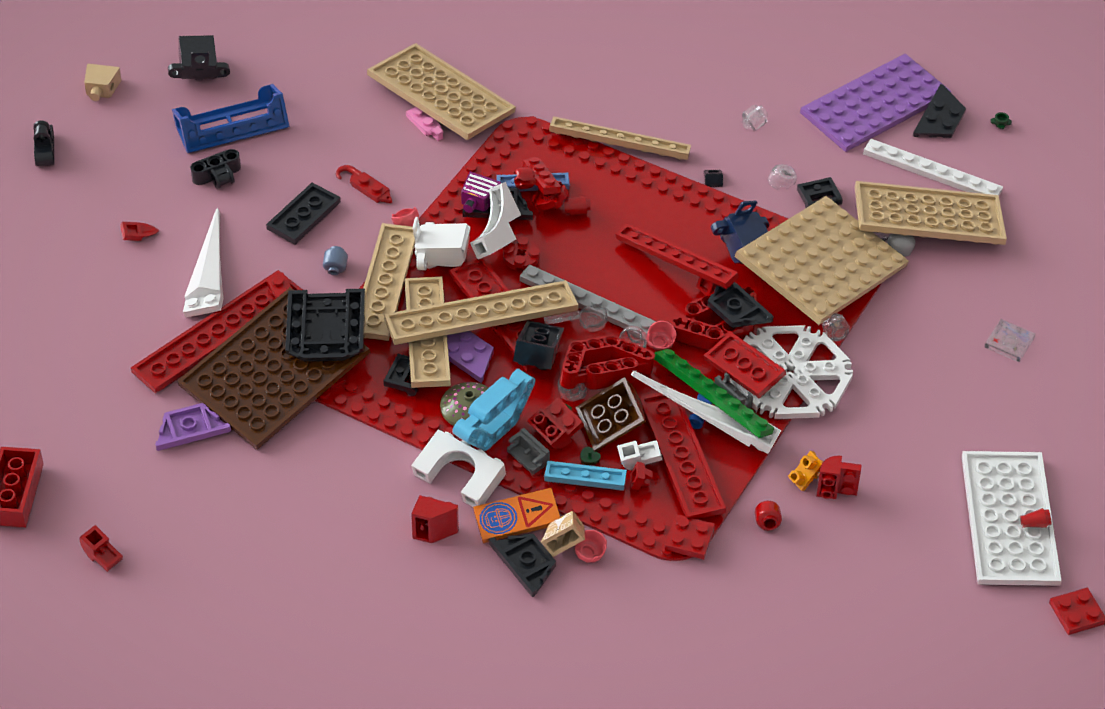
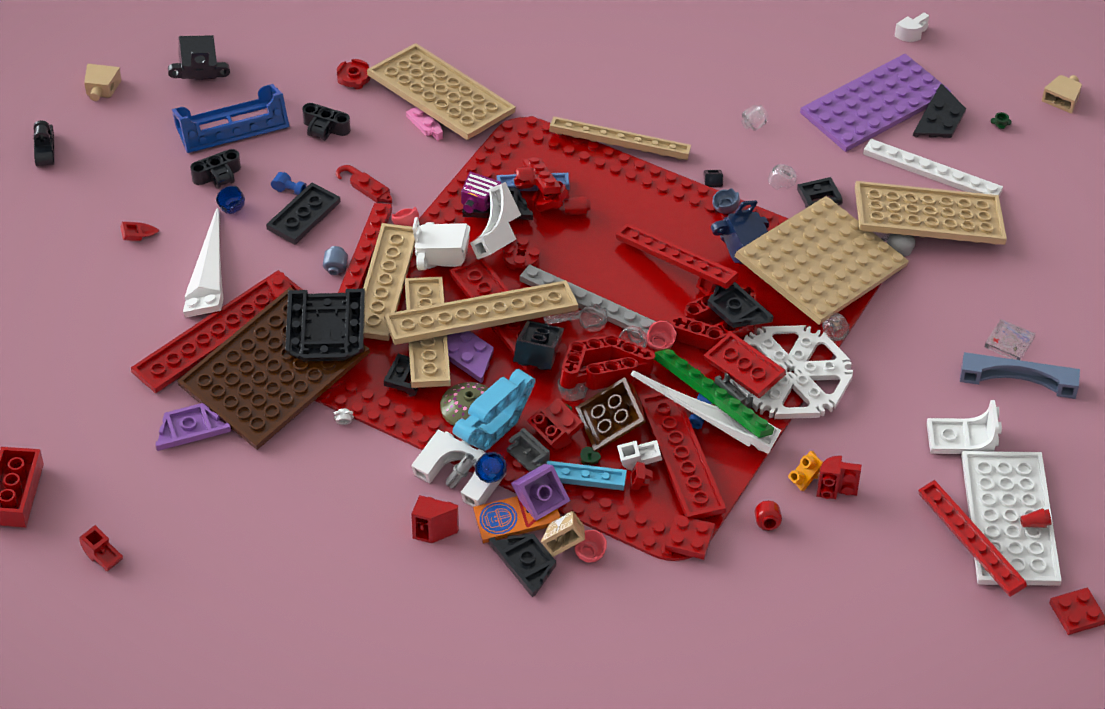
none -> clear blue hair [216,186,245,214]
none -> blue leg [271,172,307,195]
none -> black piece [302,103,351,141]
none -> white plate [334,409,354,425]
none -> red plate [337,59,371,89]
none -> red plate [338,203,393,293]
none -> light grey axle [445,453,476,488]
none -> clear blue hair [475,452,507,483]
none -> medium lavender slope [511,464,570,520]
none -> sand blue hair [713,188,740,214]
none -> white brick [895,12,929,42]
none -> red plate [918,480,1027,597]
none -> white bracket [927,400,1002,454]
none -> sand blue arch [960,352,1080,399]
none -> tan torso [1042,75,1082,114]

